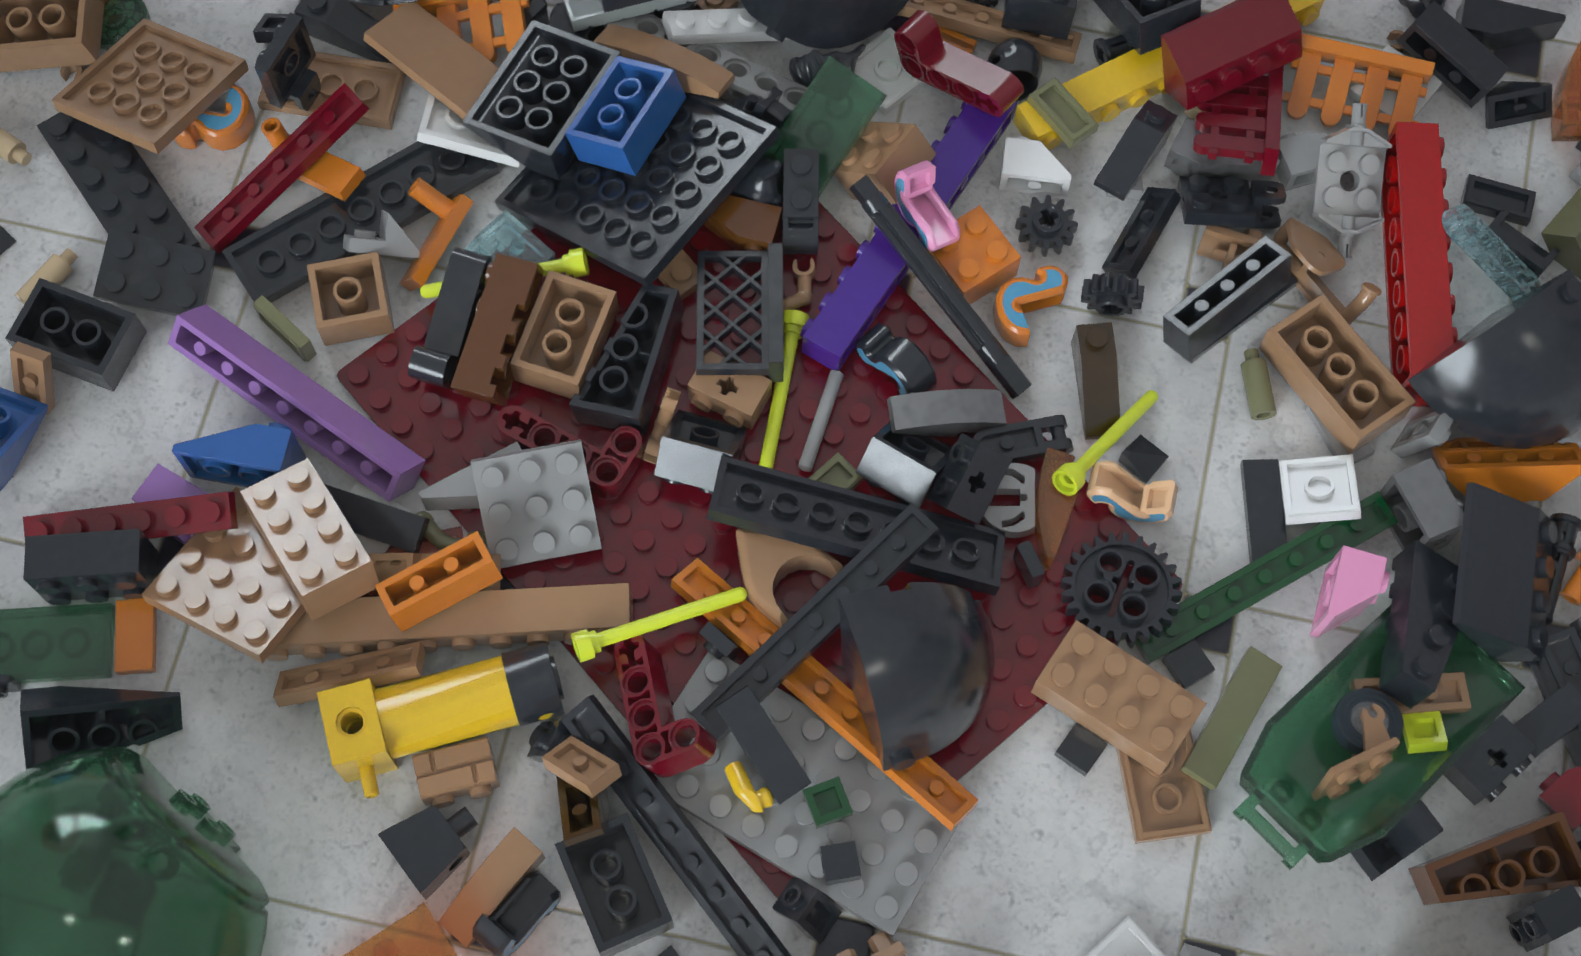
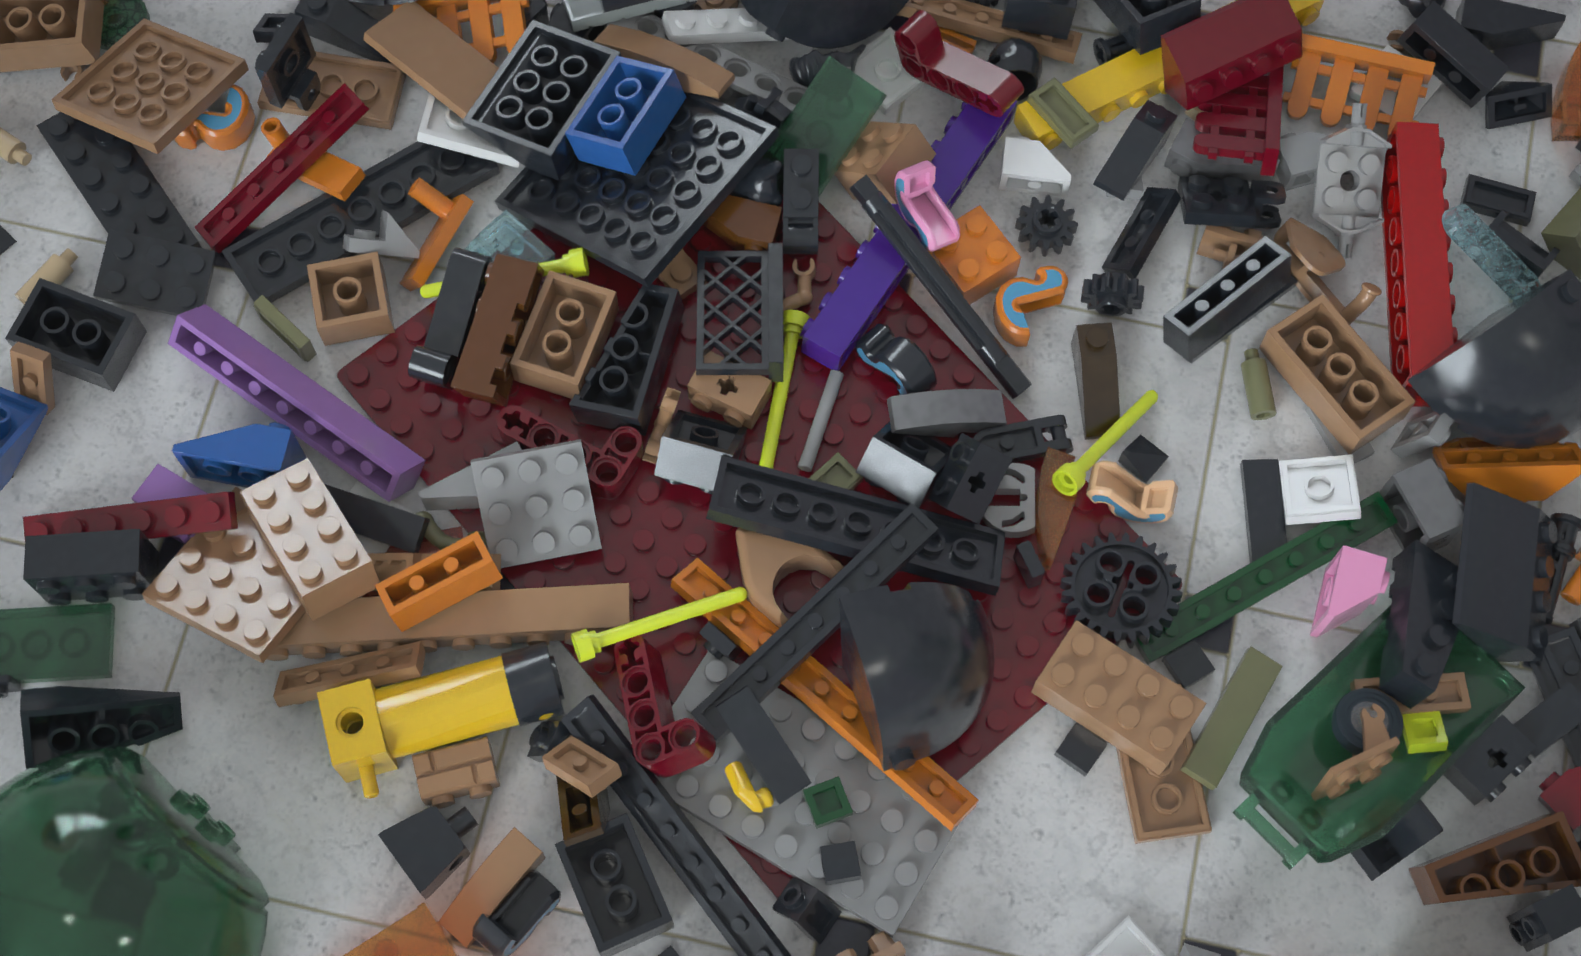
orange tile [115,598,157,675] -> none

